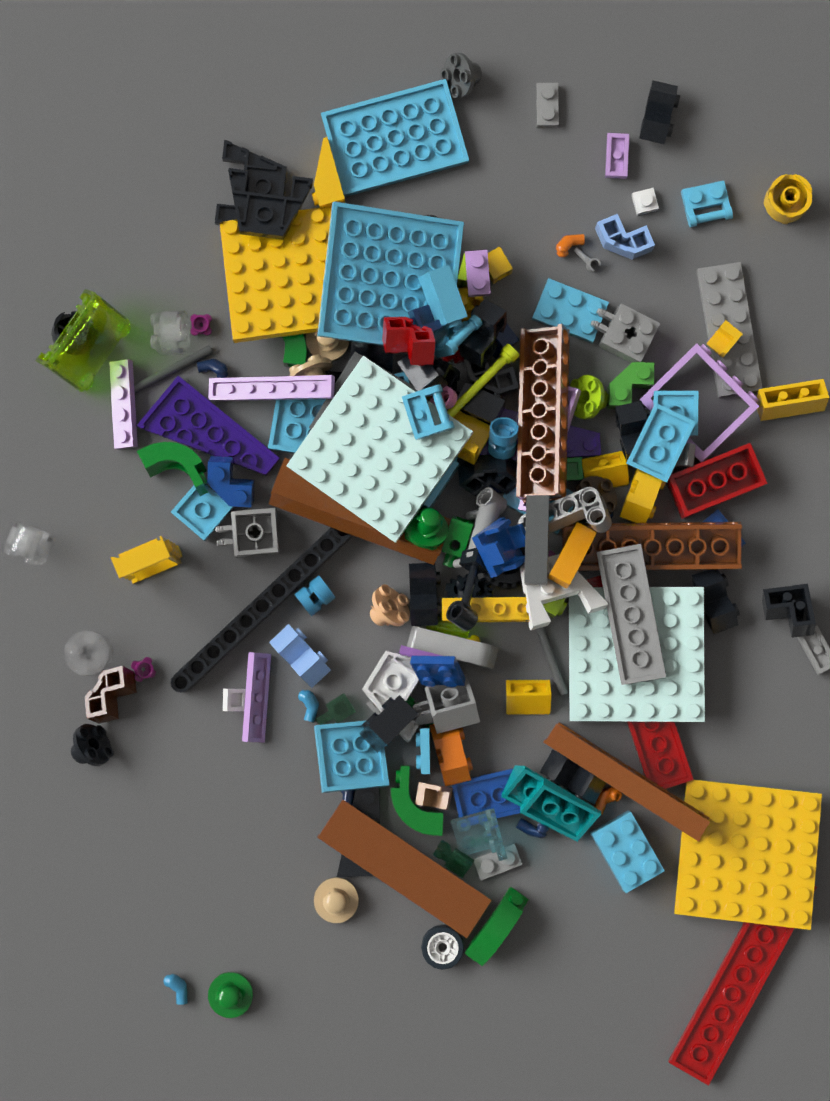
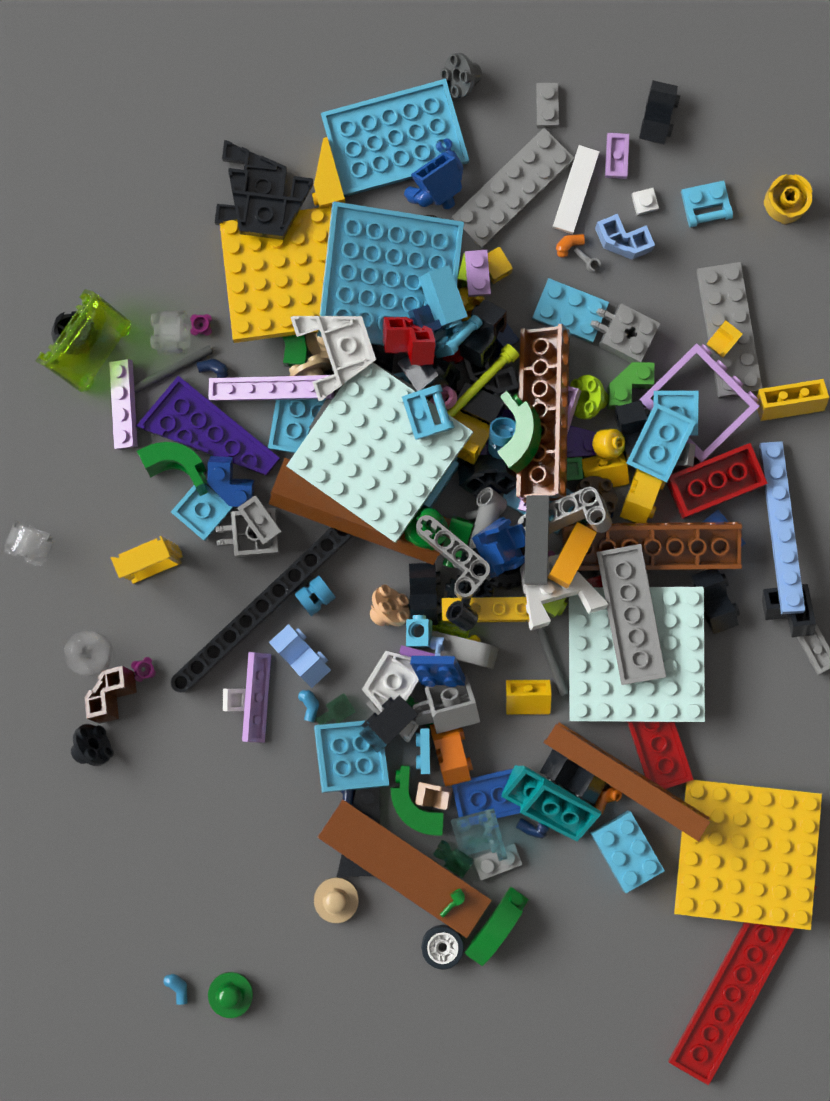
none -> light grey plate [237,495,282,545]
none -> white wing [290,316,376,401]
none -> blue torso [404,138,464,209]
none -> medium azure brick [406,615,432,648]
none -> light grey beam [416,515,490,600]
none -> light blue hand [430,636,444,656]
none -> green hand [440,888,465,918]
none -> light grey plate [451,128,574,250]
none -> arch [497,391,542,474]
none -> white tile [552,145,600,234]
none -> yellow head [592,429,625,458]
none -> light blue plate [759,441,805,614]

